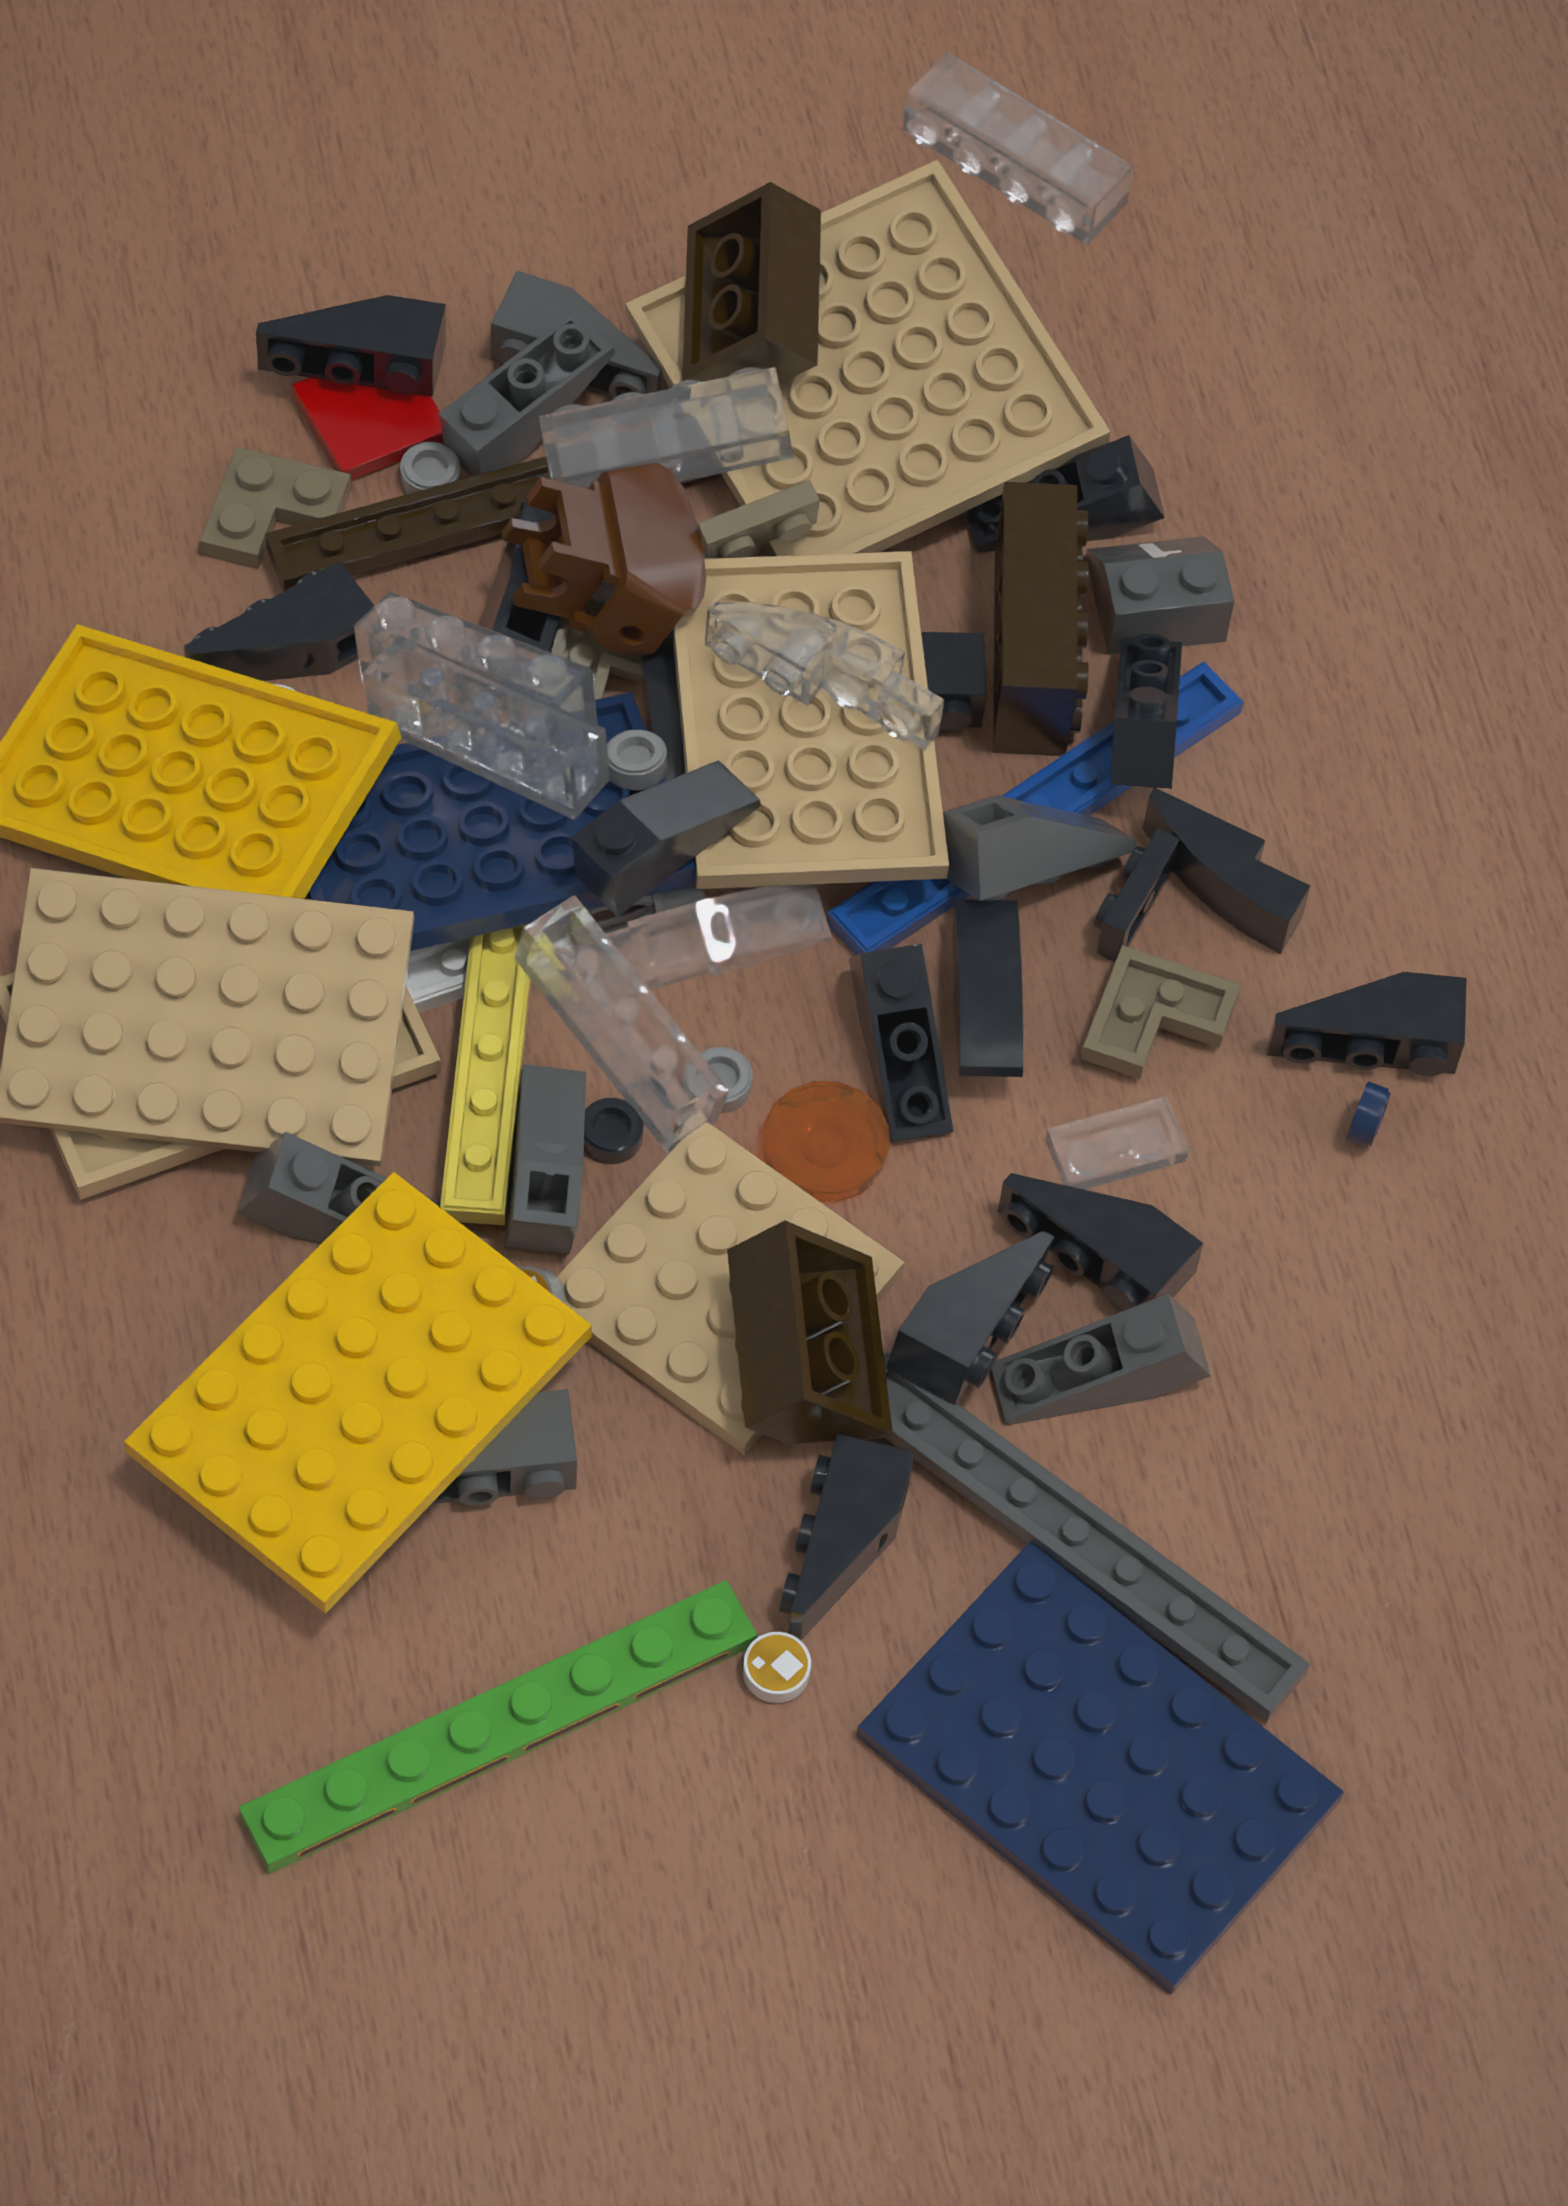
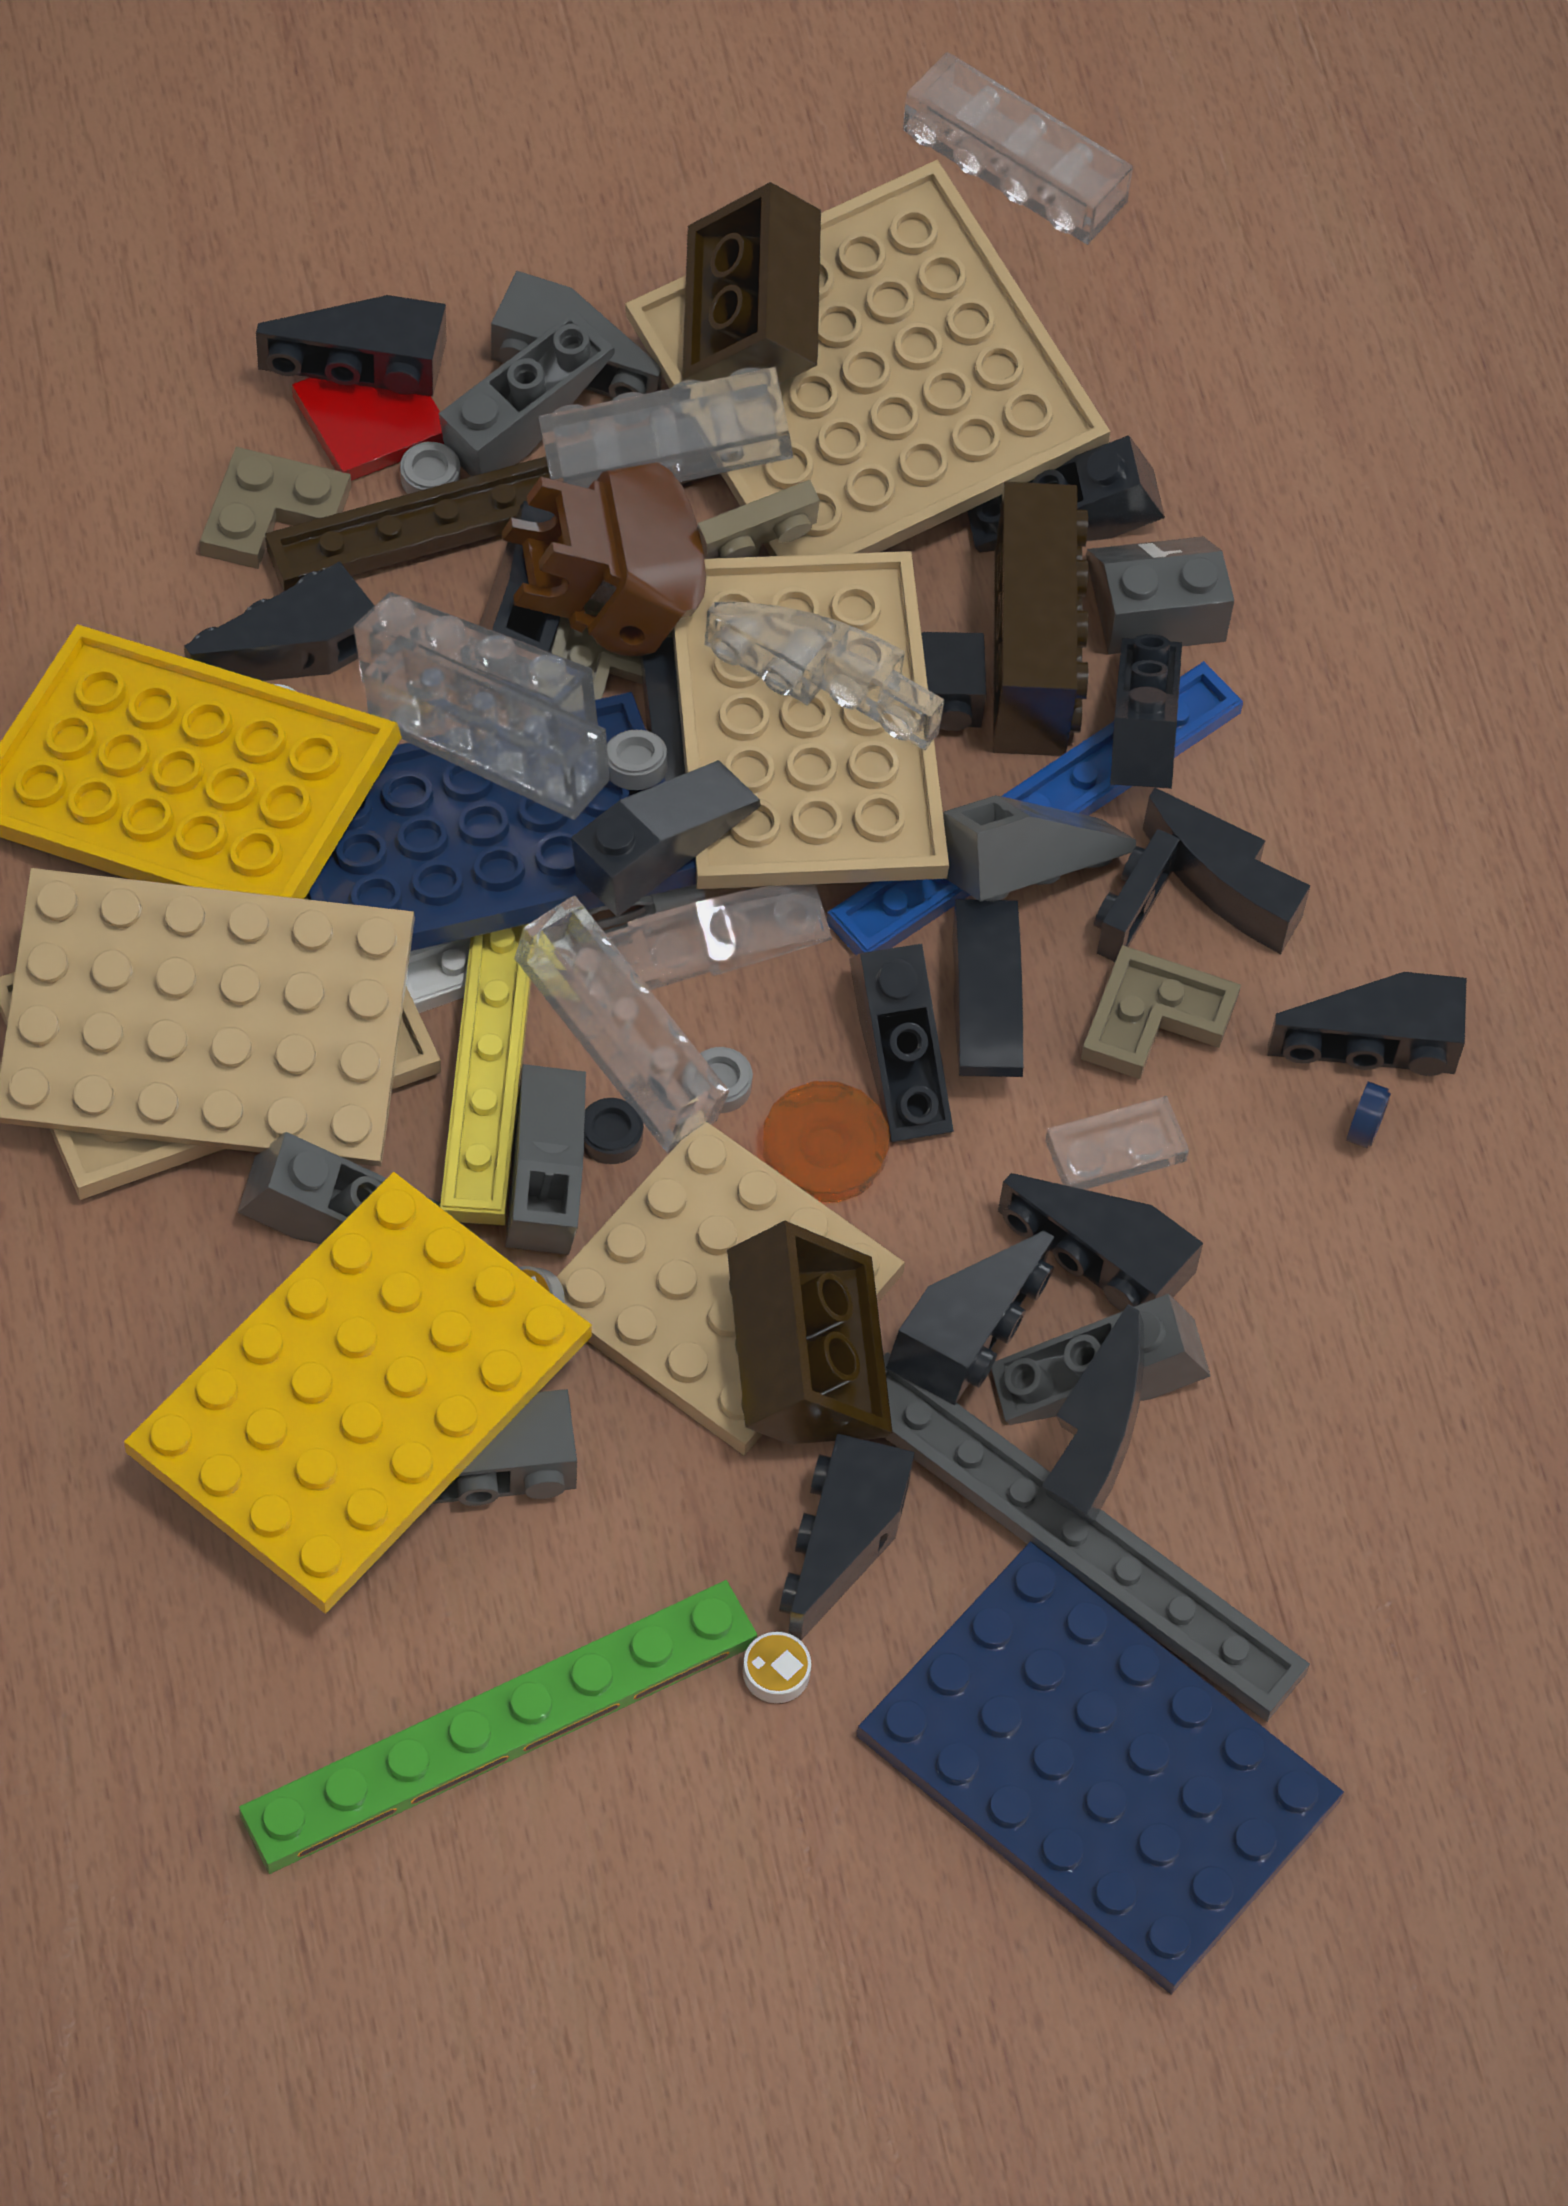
none -> black slope [1042,1304,1144,1524]

